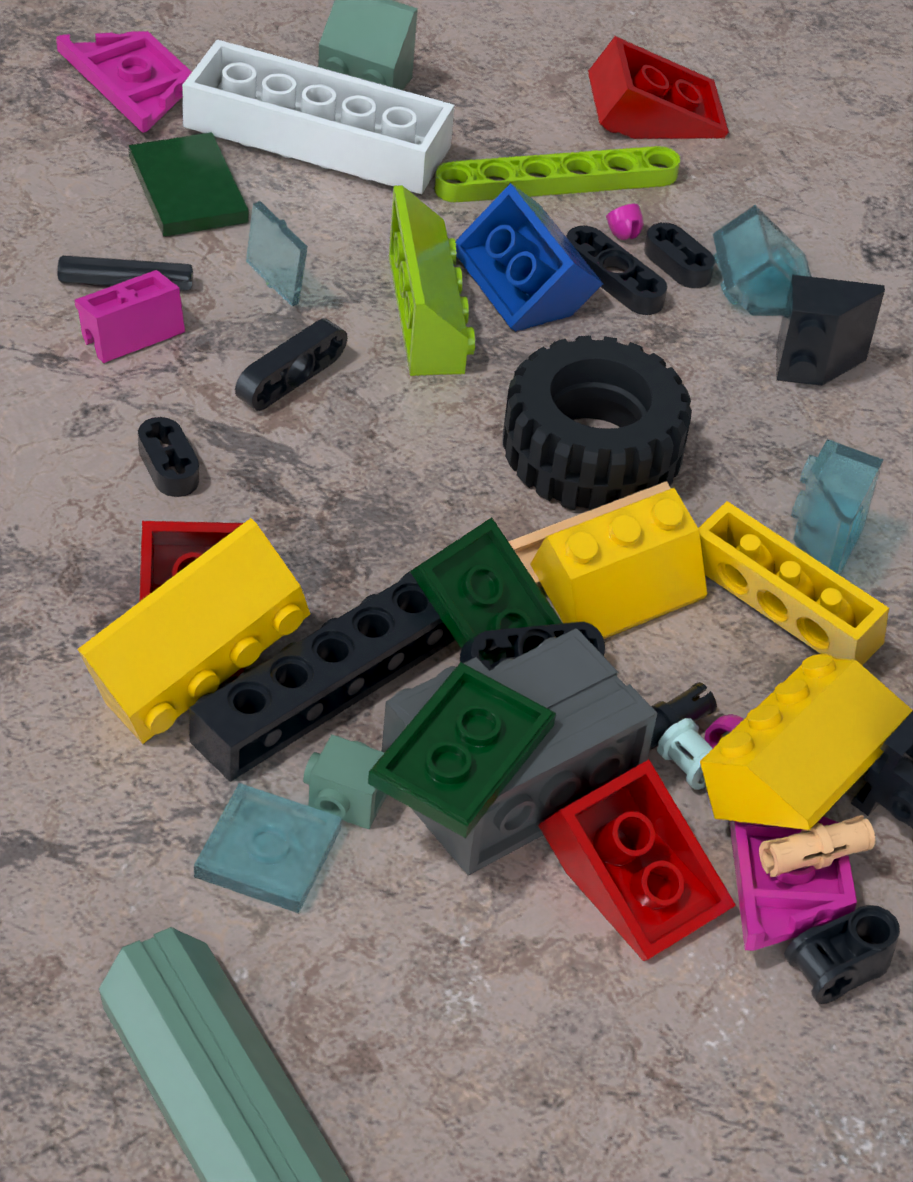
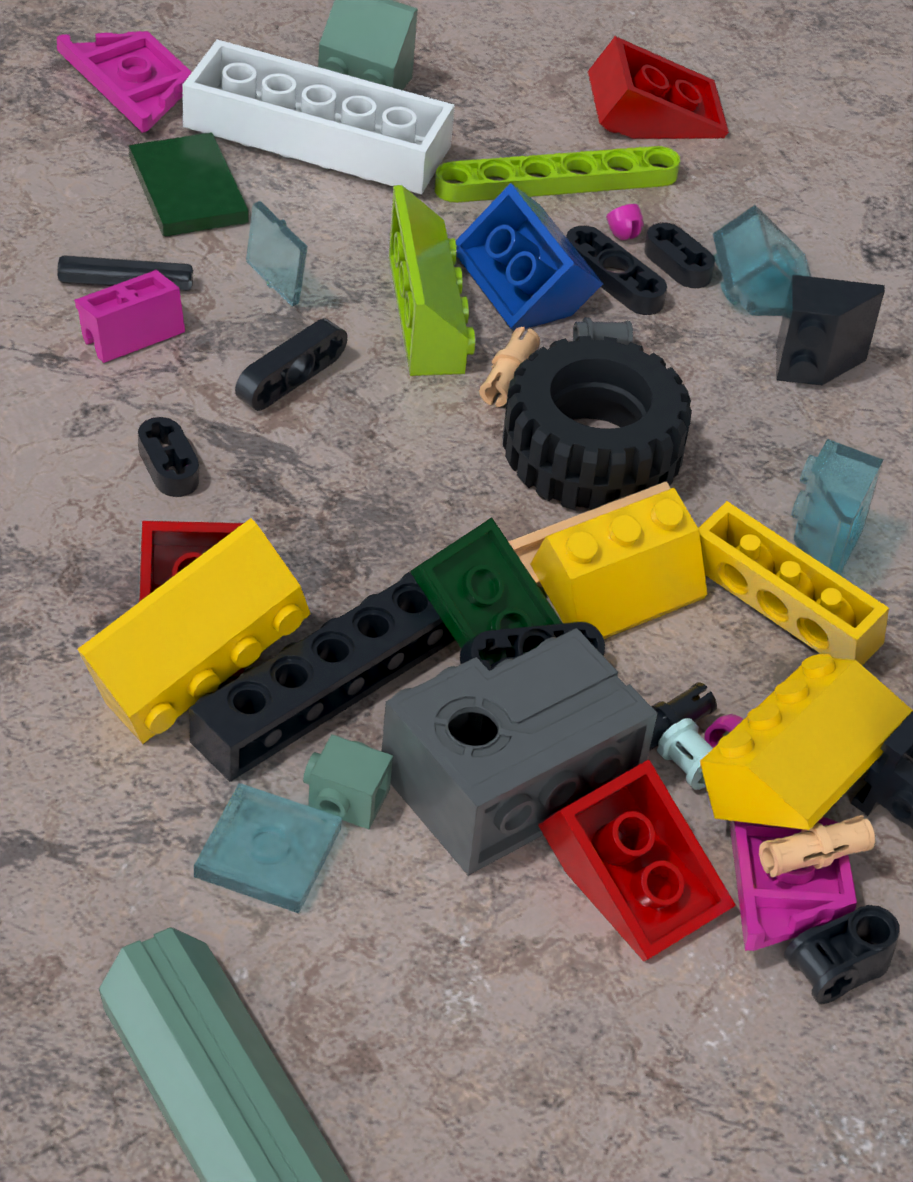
dark green tile [368,662,556,838] -> none
none -> light nougat pin [479,327,540,407]
none -> dark grey pin [573,317,633,345]

